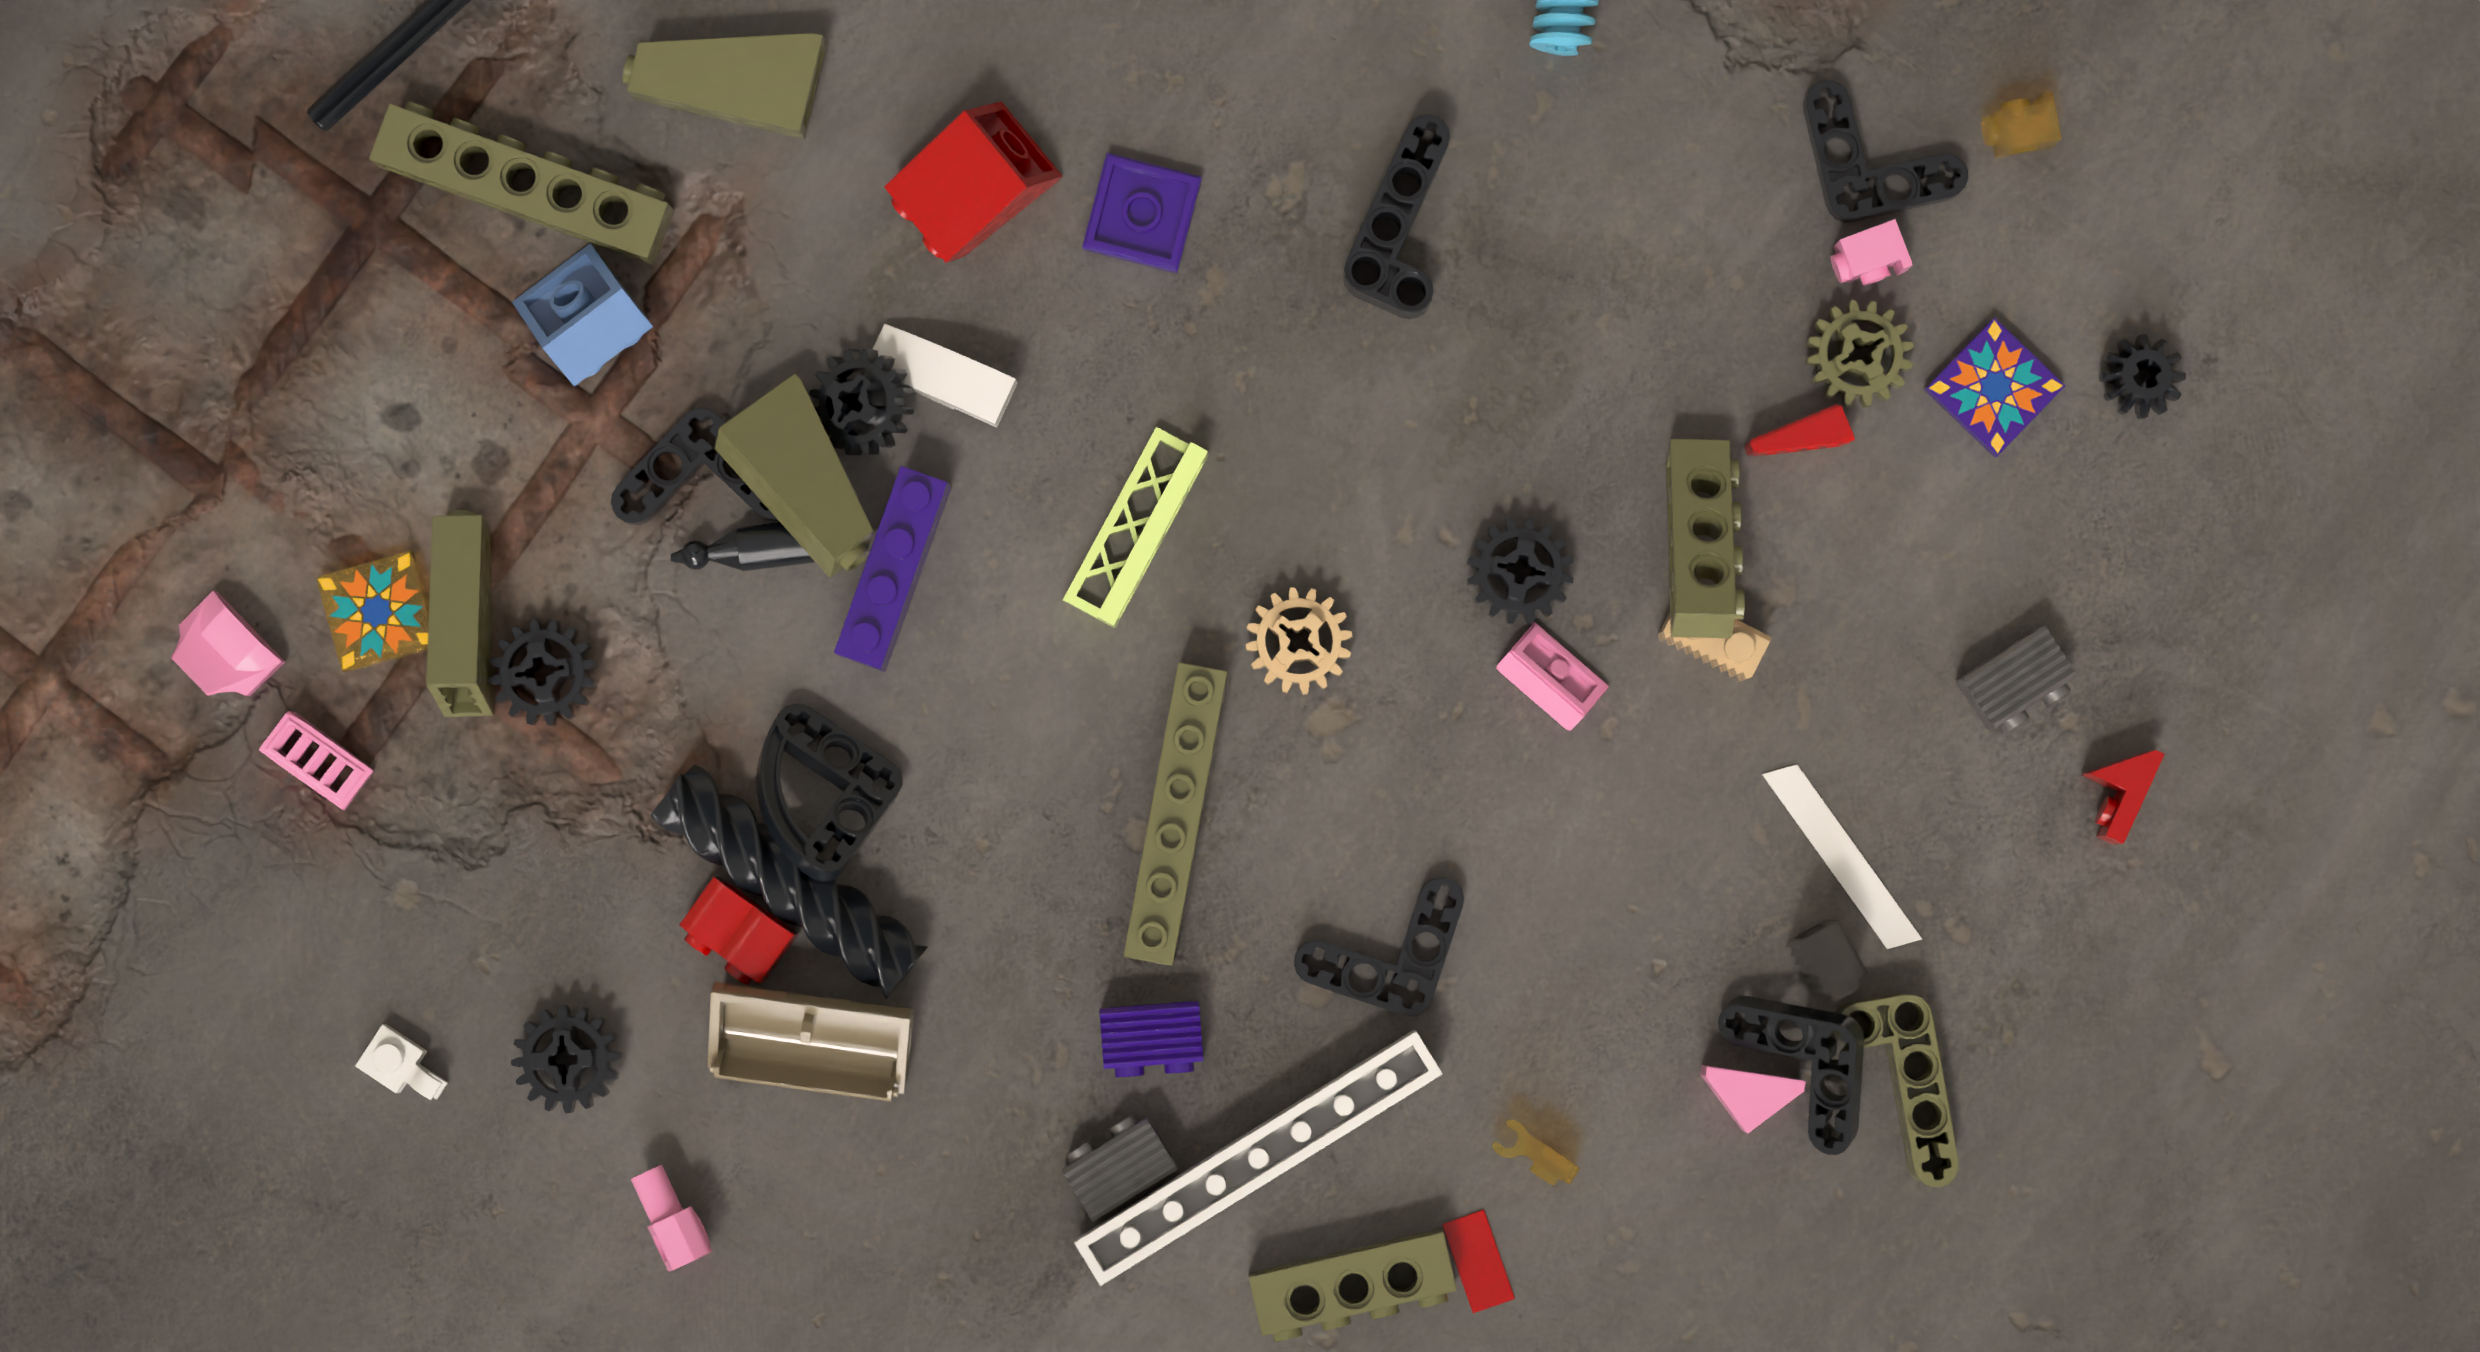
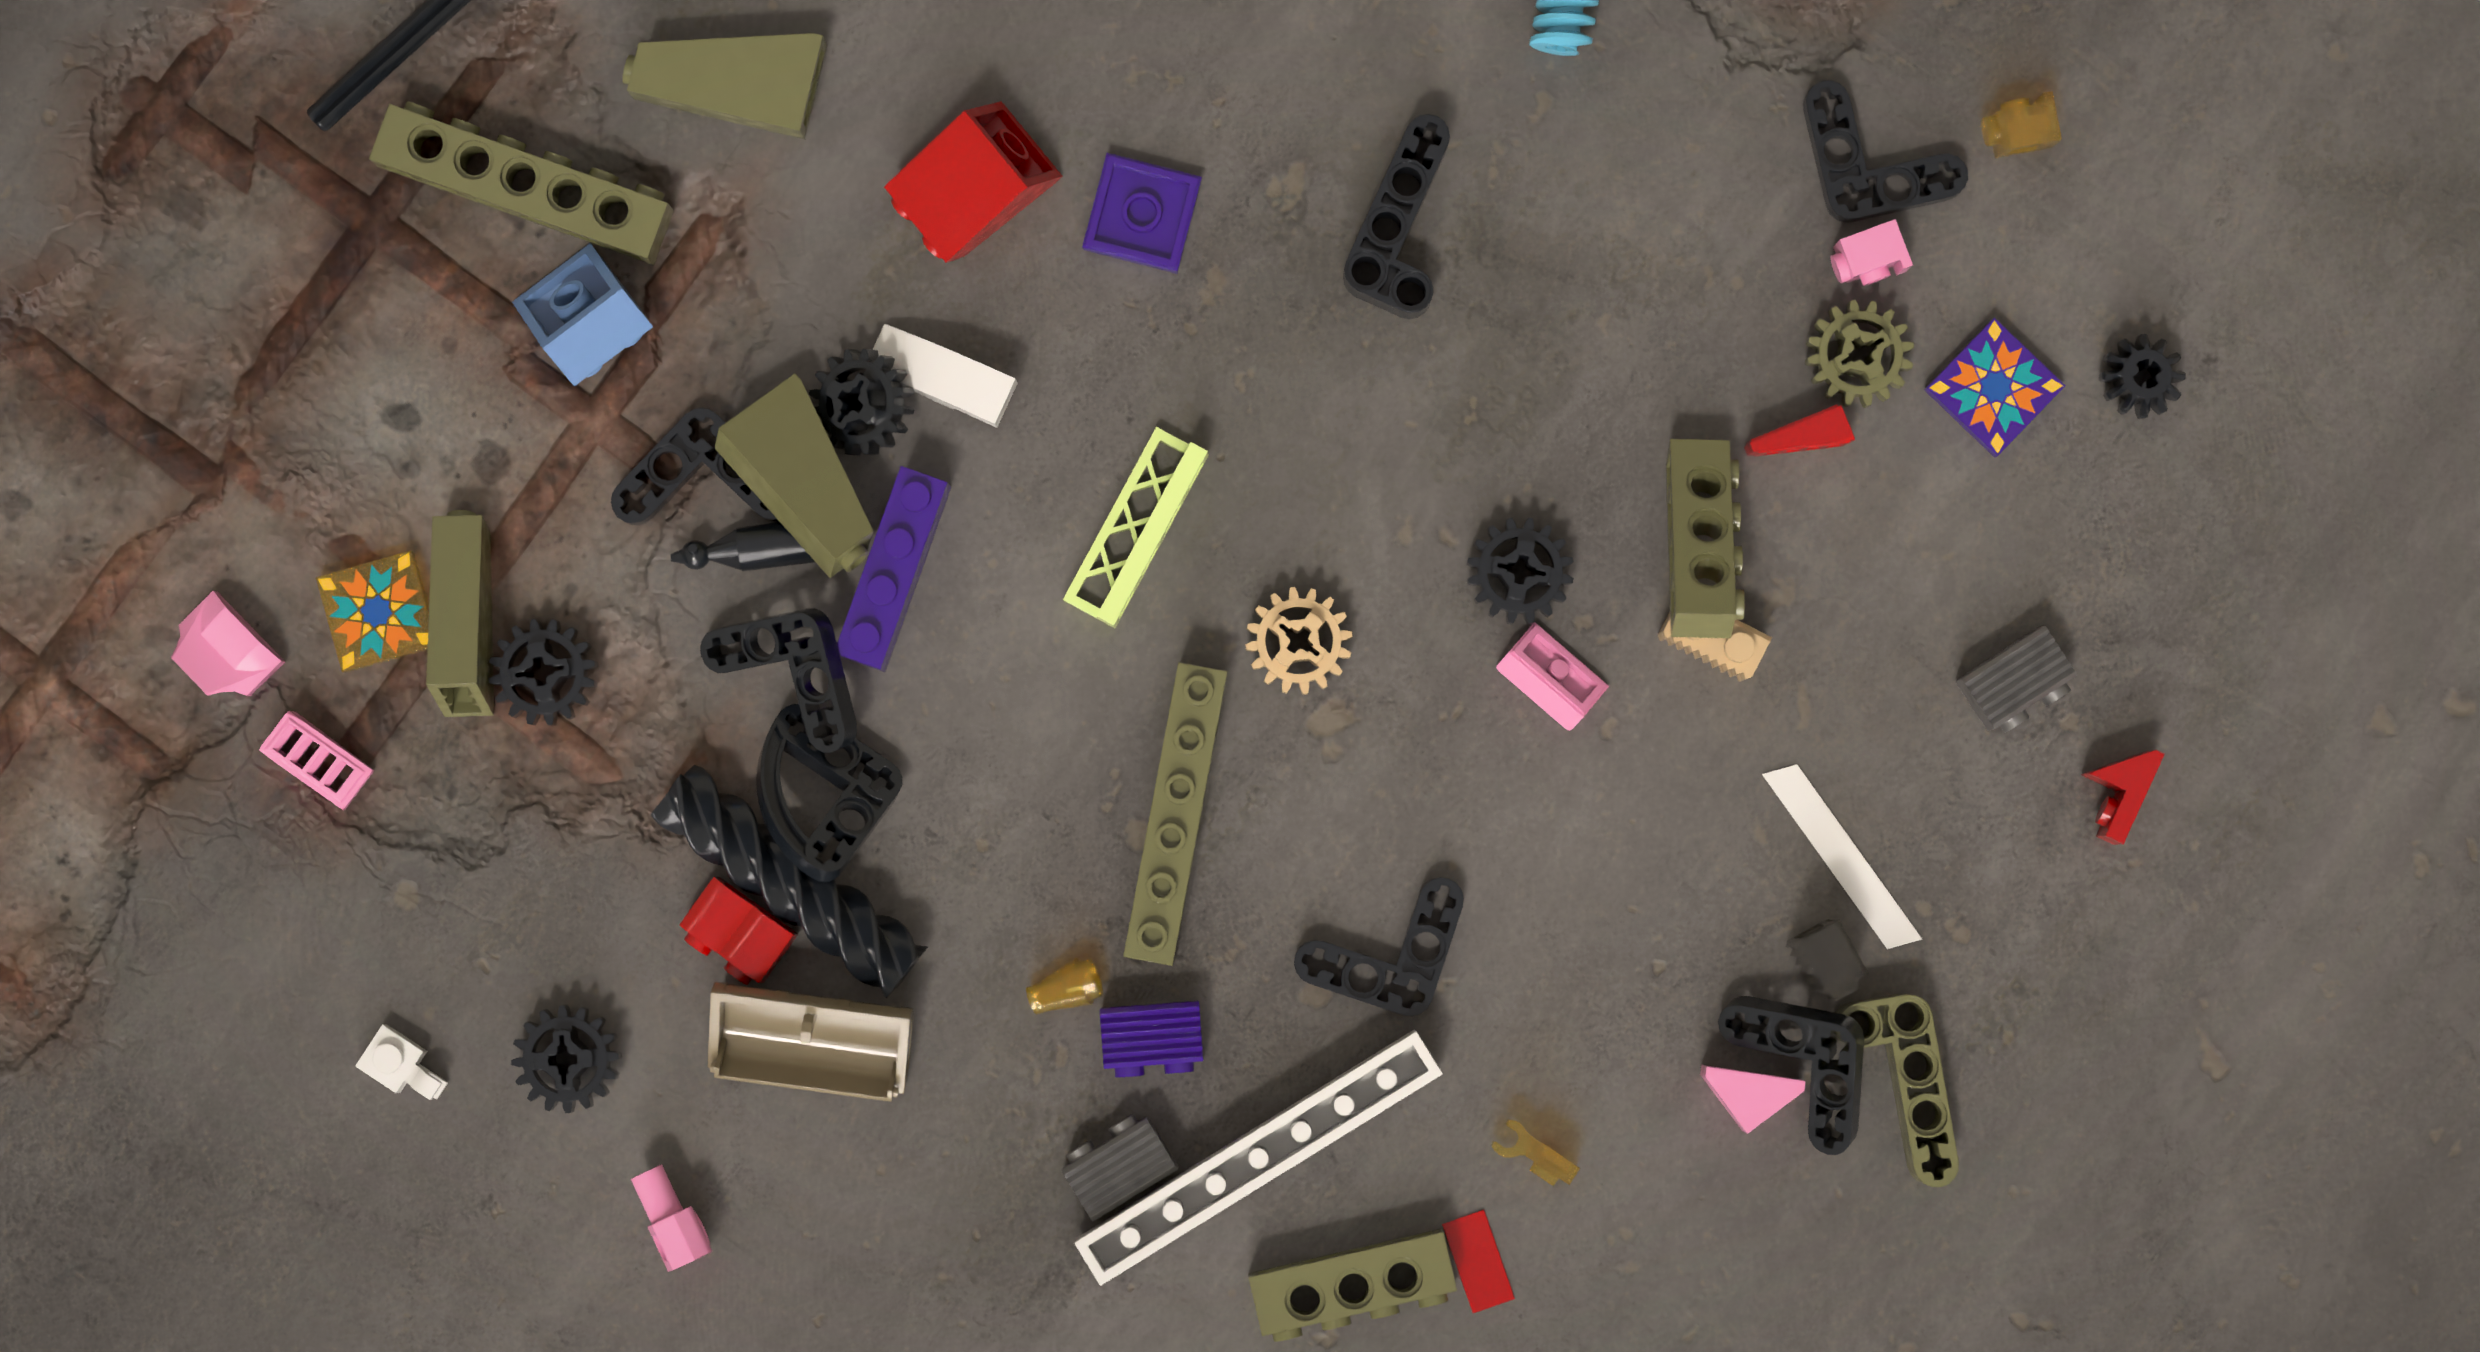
none -> black beam [700,608,857,753]
none -> clear yellow cone [1026,958,1103,1015]

